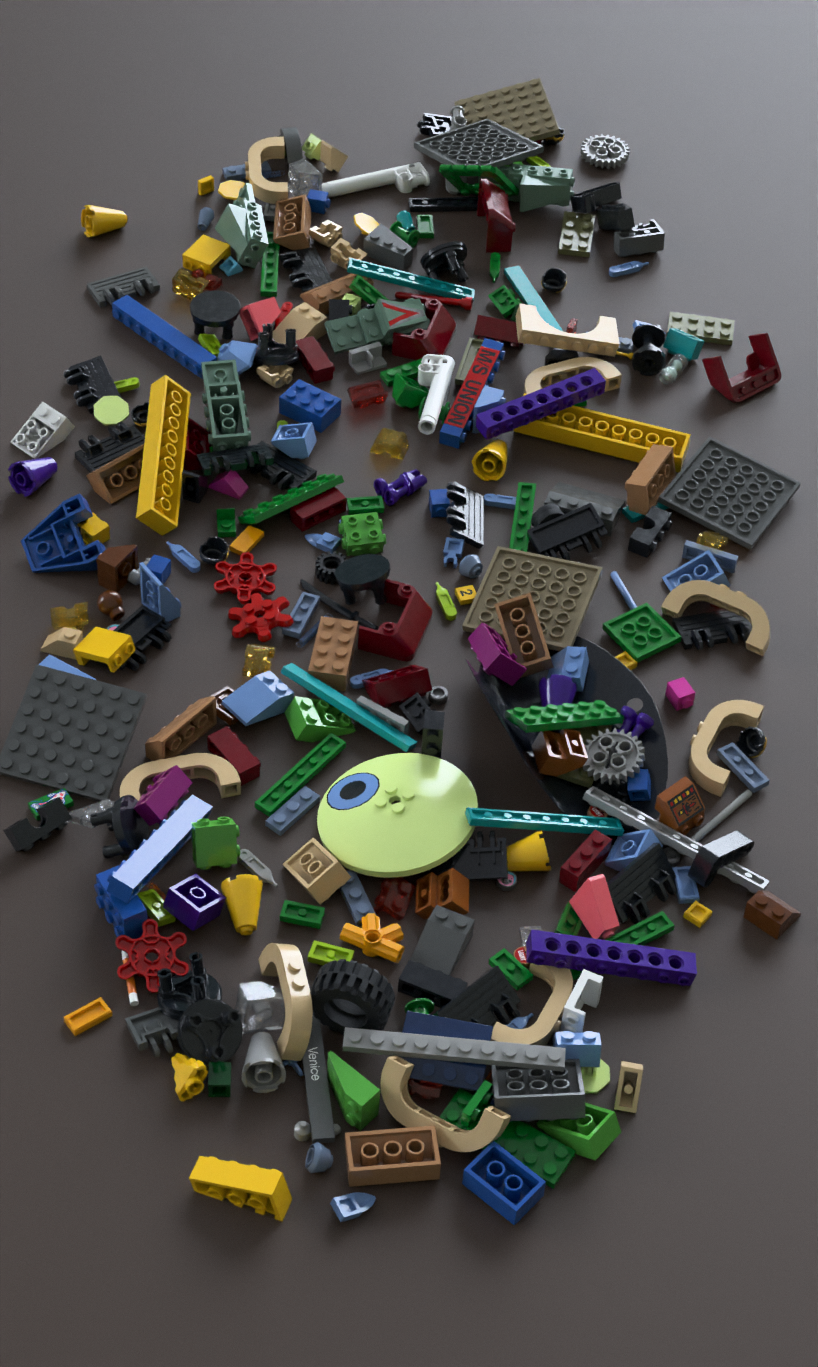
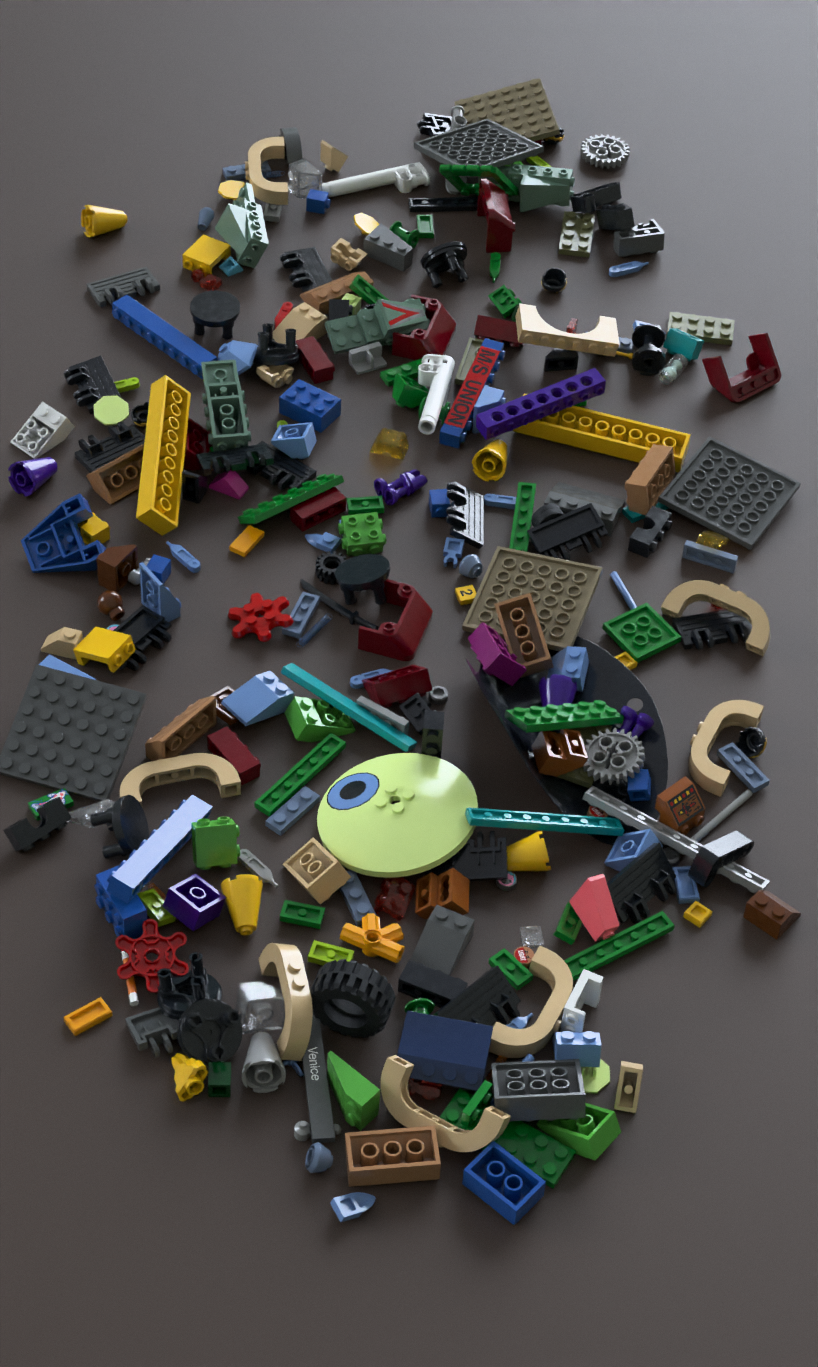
clear yellow cylinder [50,602,89,631] -> none
magenta wedge [134,765,193,826] -> none
clear yellow cylinder [172,268,209,301] -> none
yellow wedge [189,1156,292,1222] -> none
yellow tile [198,175,214,196] -> none
lime plate [198,334,221,360] -> none
black hair [199,536,229,565] -> none
red plate [214,552,277,604] -> none
green slope [216,508,236,537] -> none
coral slope [239,297,281,341] -> none
clear yellow cylinder [242,644,275,677] -> none
green plate [260,232,280,297] -> none
medium nougat slope [273,194,311,251] -> none
yellowish green brick [302,133,322,161] -> none
medium nougat brick [308,616,358,691] -> none
tan cylinder [309,220,343,247] -> none
light grey plate [343,1027,566,1072] -> none
teal tile [347,258,475,301] -> none
clear red bracket [347,380,388,408] -> none
red piece [395,292,473,310] -> none
teal cone [396,210,415,232] -> none
lime piece [435,582,457,621] -> none
tile [504,265,564,332] -> none
tan arch [524,357,622,394] -> none
dark purple brick [526,929,697,986] -> none
dark red brick [559,830,612,892] -> none
medium blue slope [662,550,731,592] -> none
dark pink brick [665,677,696,711] -> none

